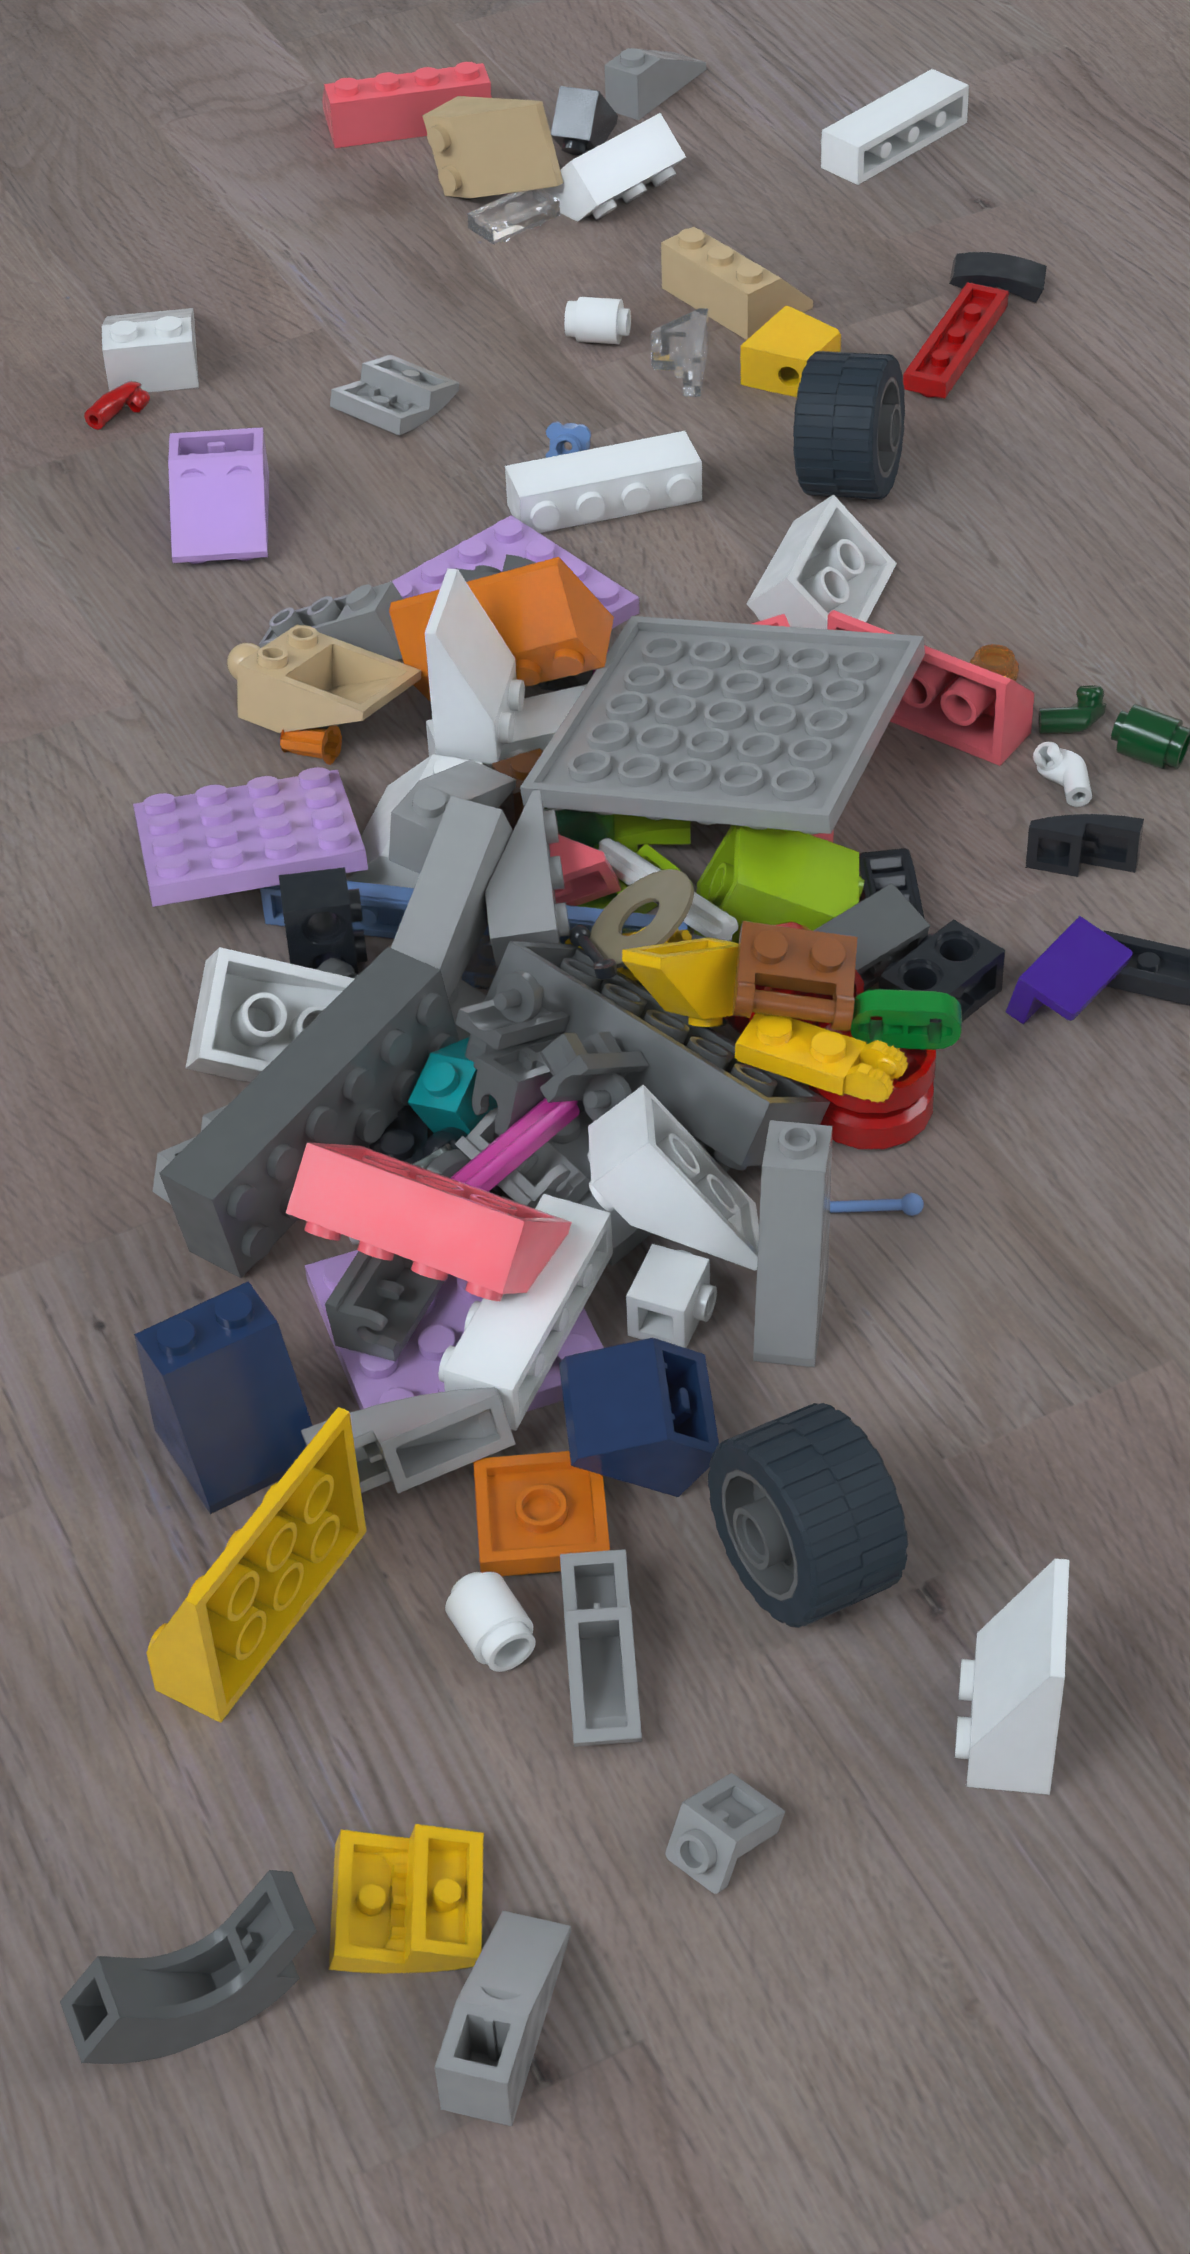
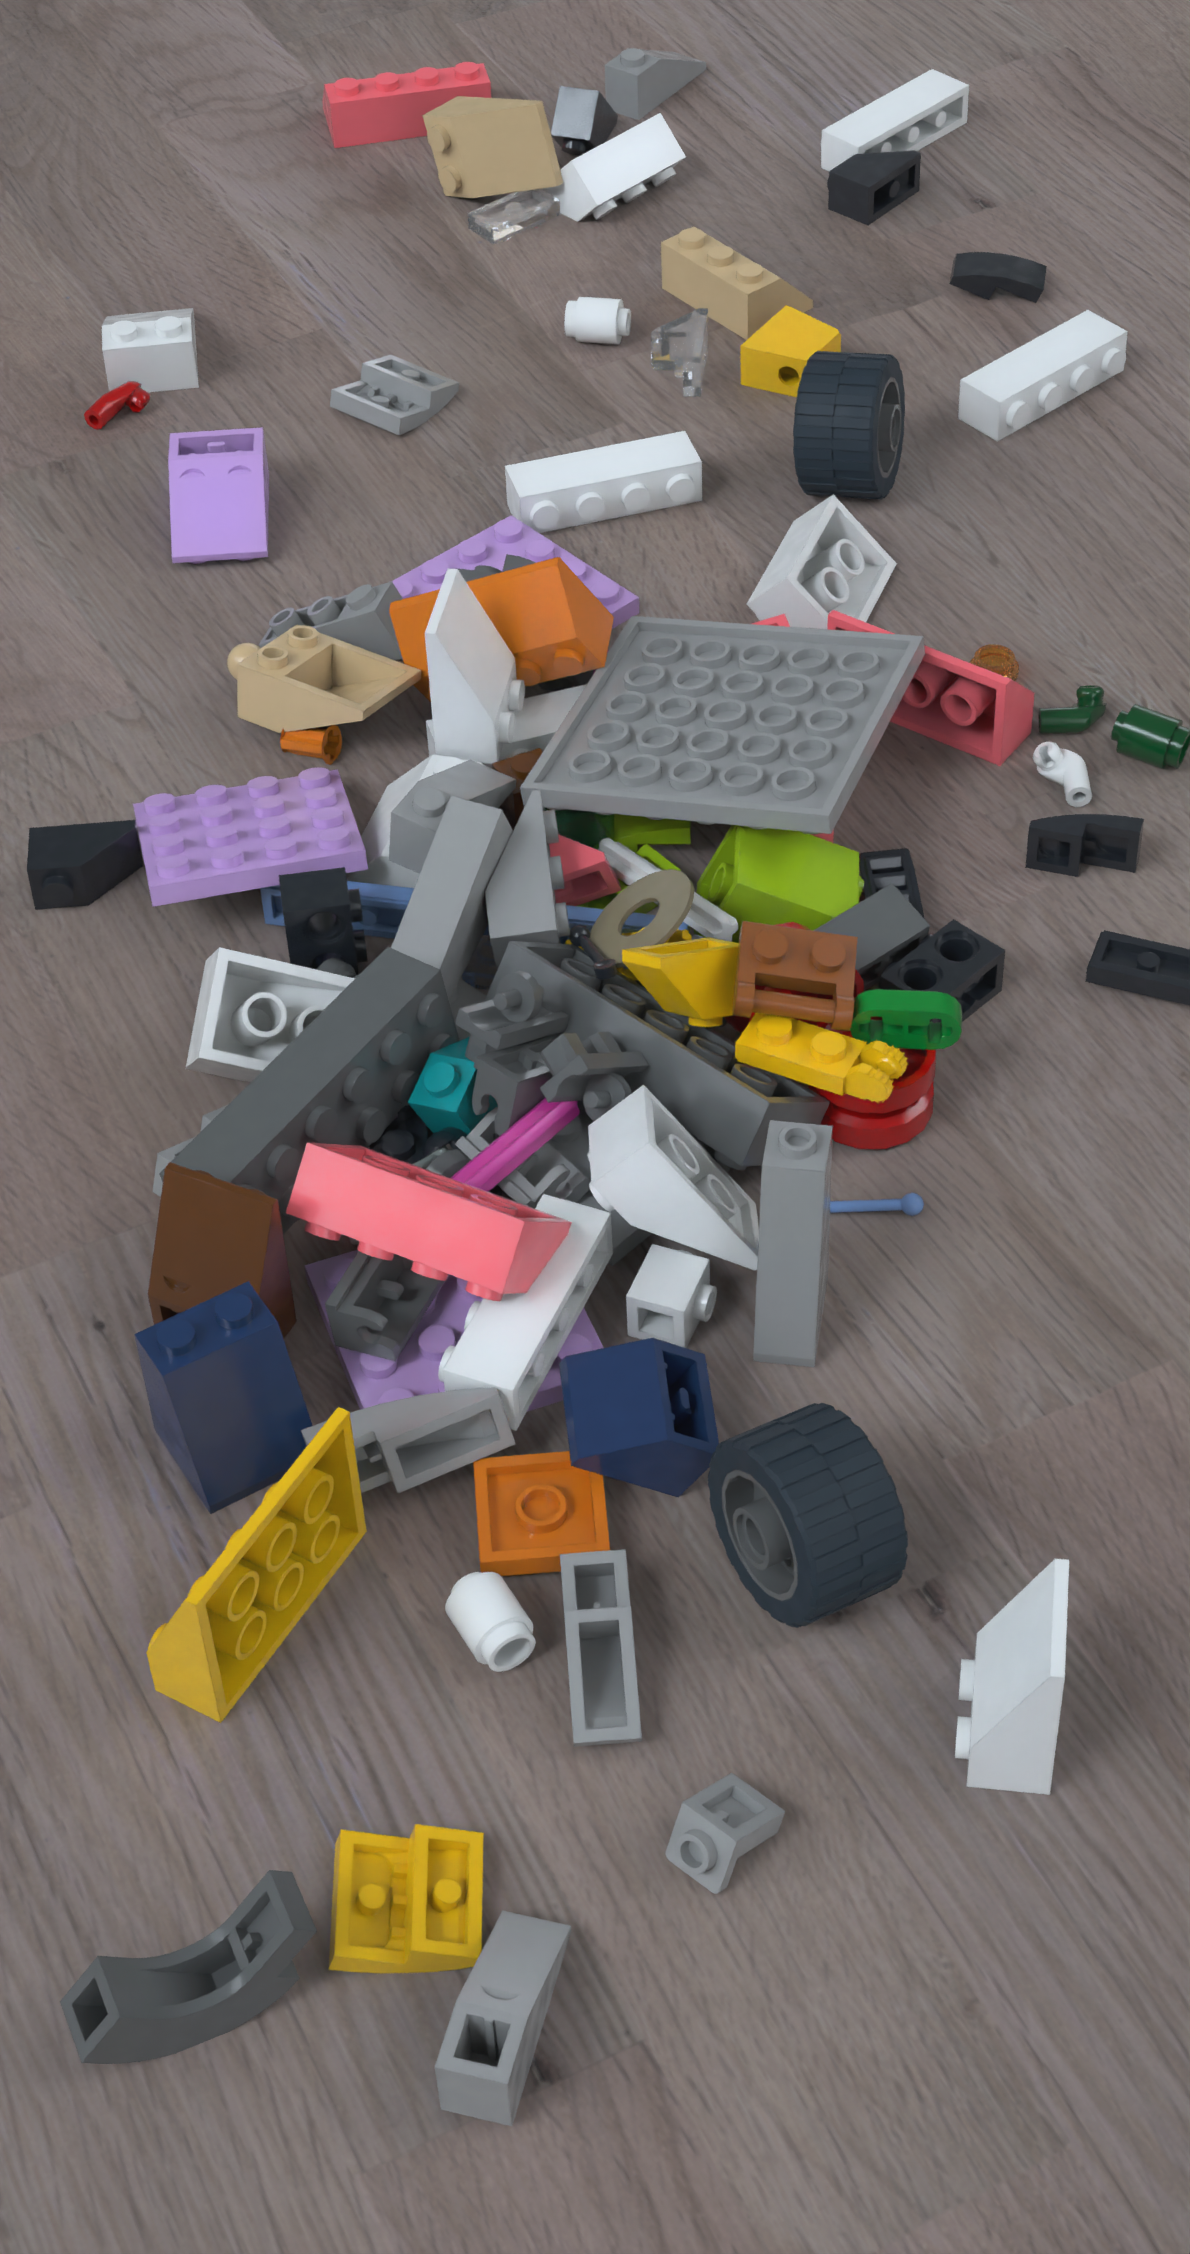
medium blue plate [546,422,591,458] -> none
red plate [903,282,1009,399] -> none
dark purple panel [1006,916,1132,1025] -> none
none -> black slope [27,820,143,910]
none -> reddish brown slope [148,1162,297,1339]
none -> black slope [827,150,921,225]
none -> white brick [958,310,1128,442]

